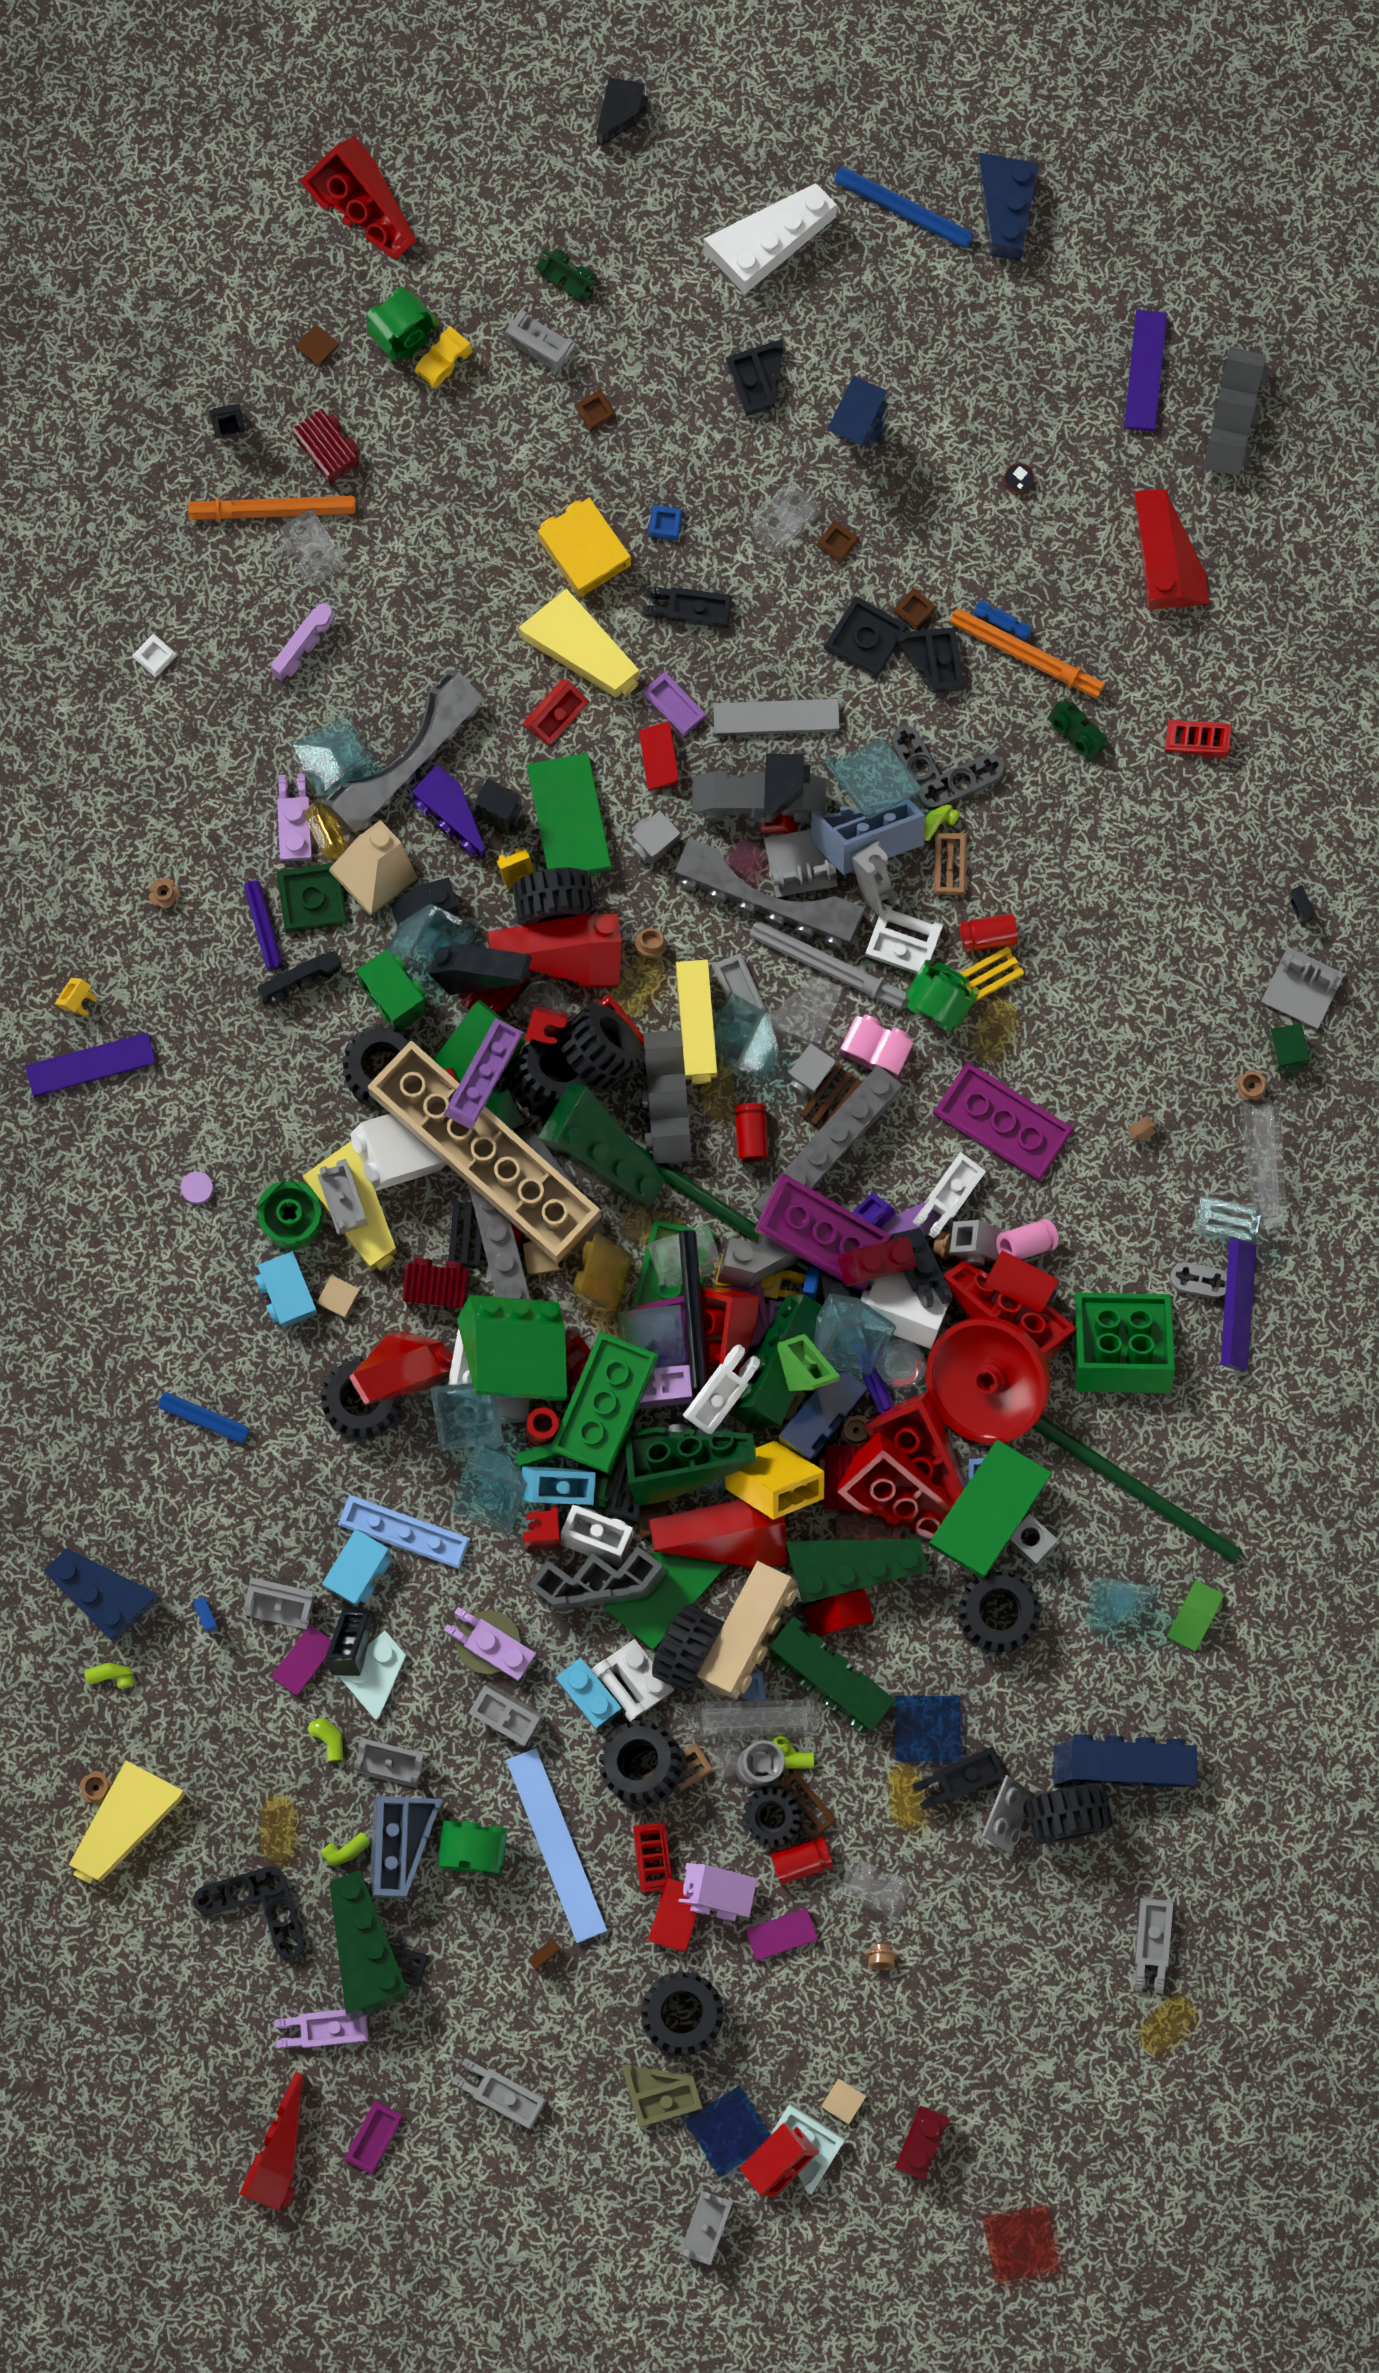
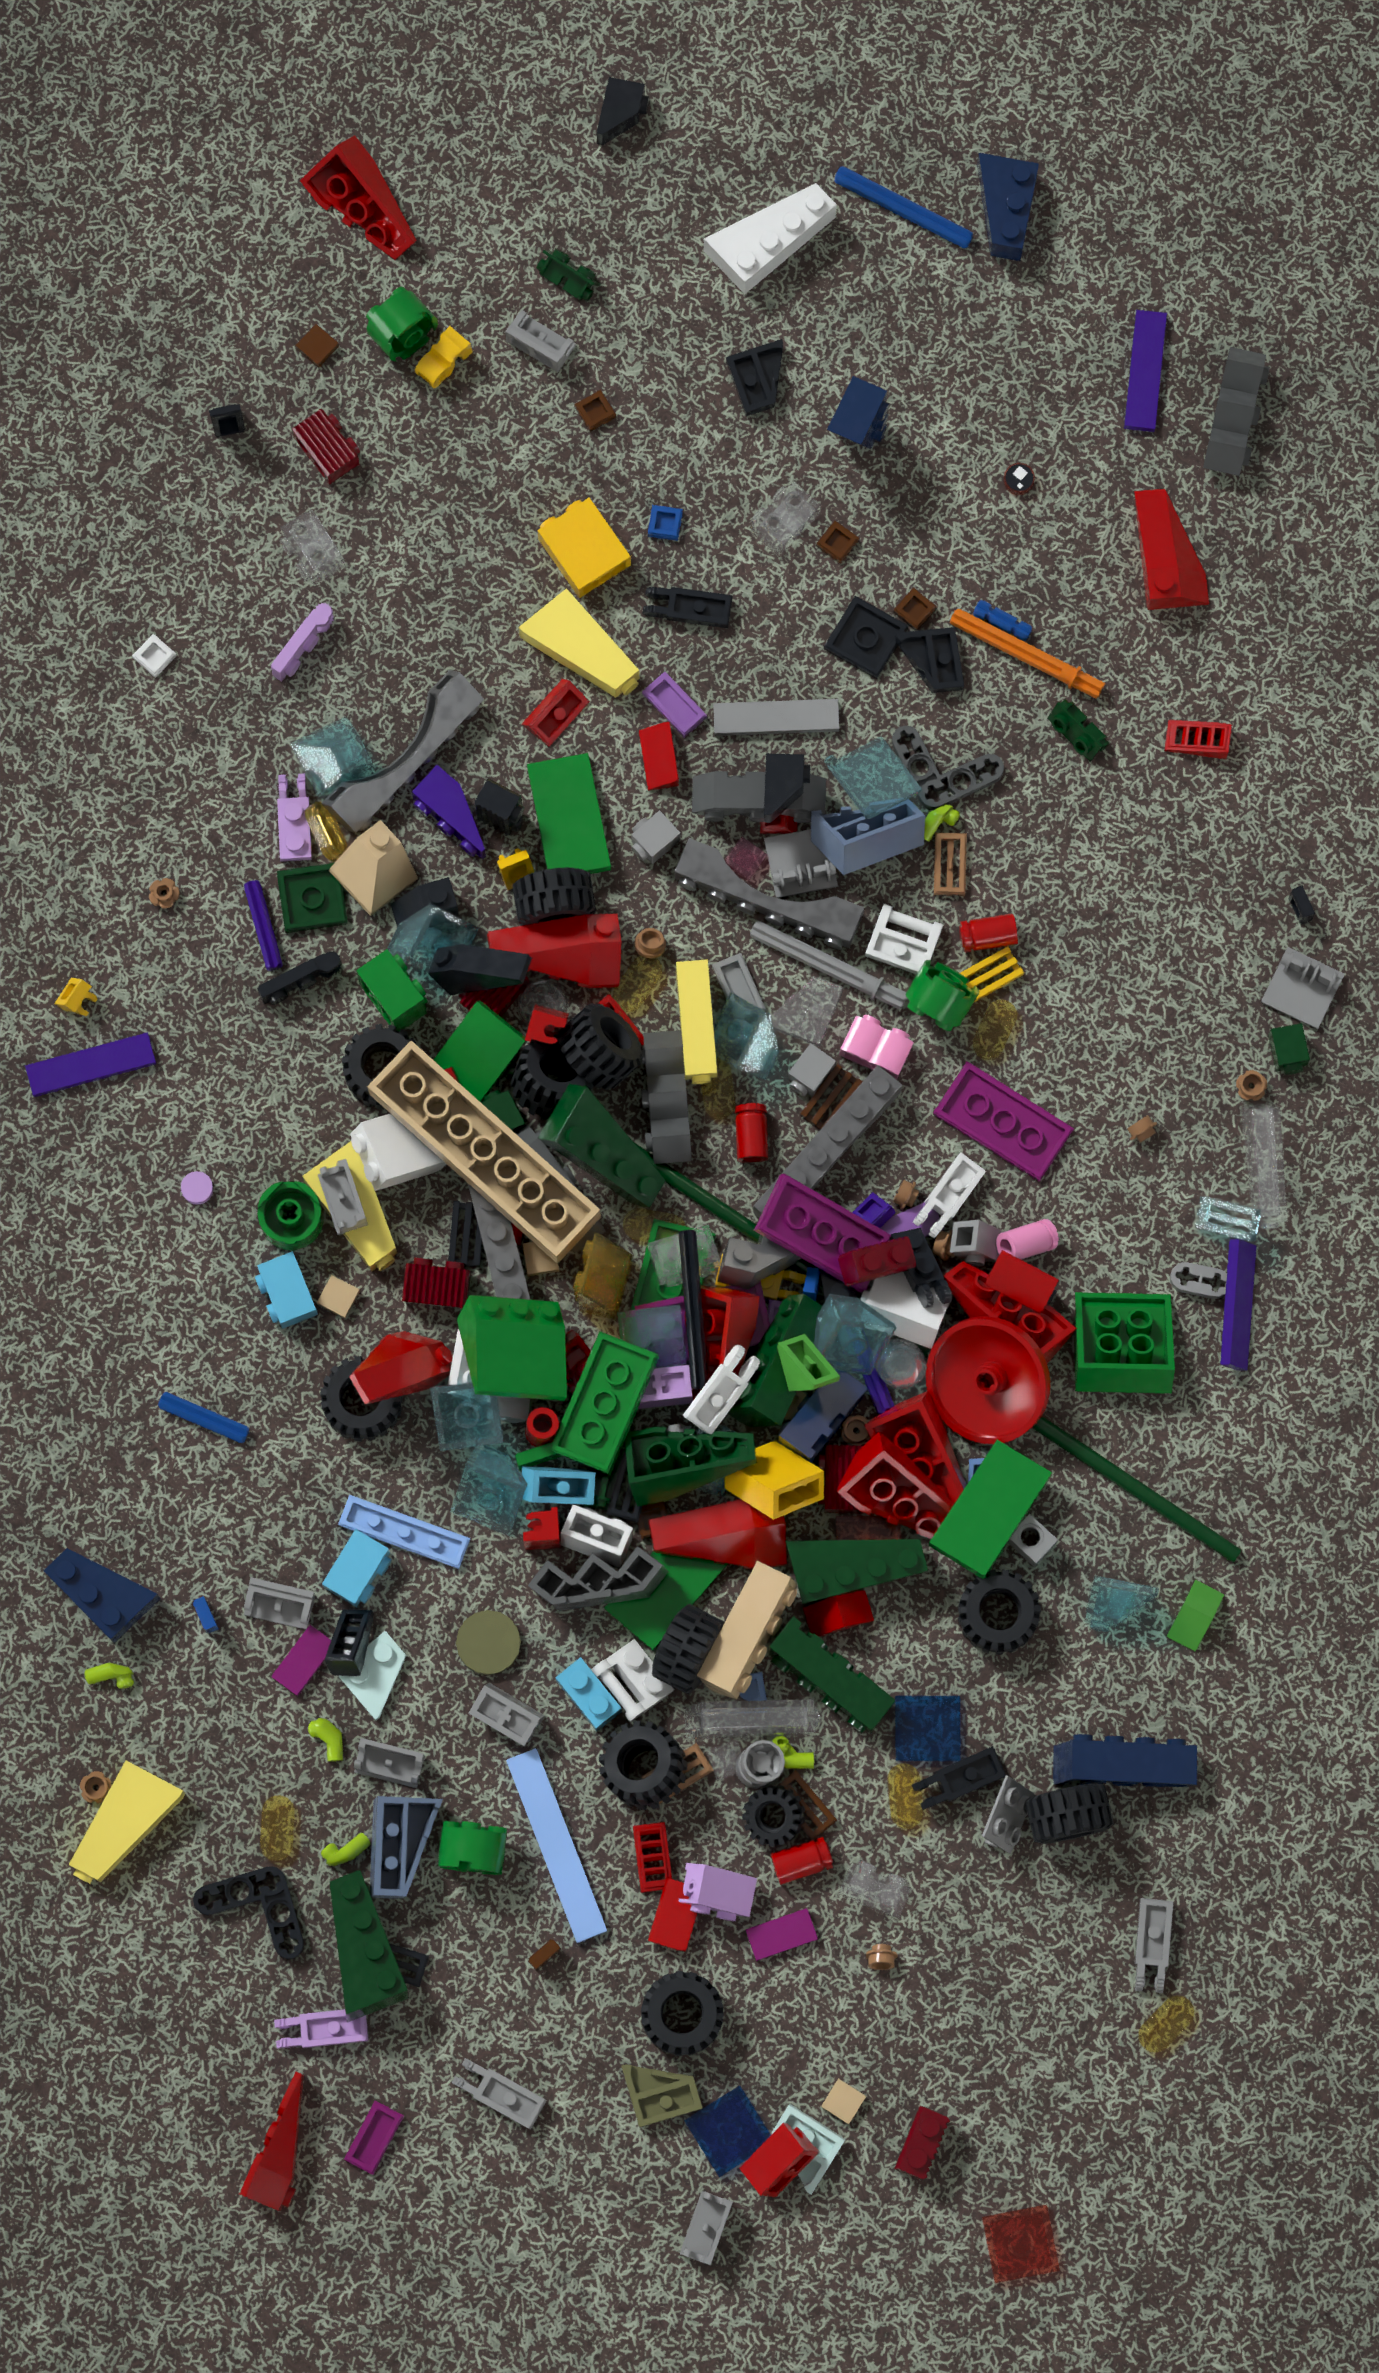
orange axle [188,496,356,522] -> none
medium lavender tile [443,1018,524,1130] -> none
lavender hinge [443,1607,536,1682] -> none
light grey hinge [850,840,899,918] -> none
none -> medium nougat plate [893,1180,919,1210]

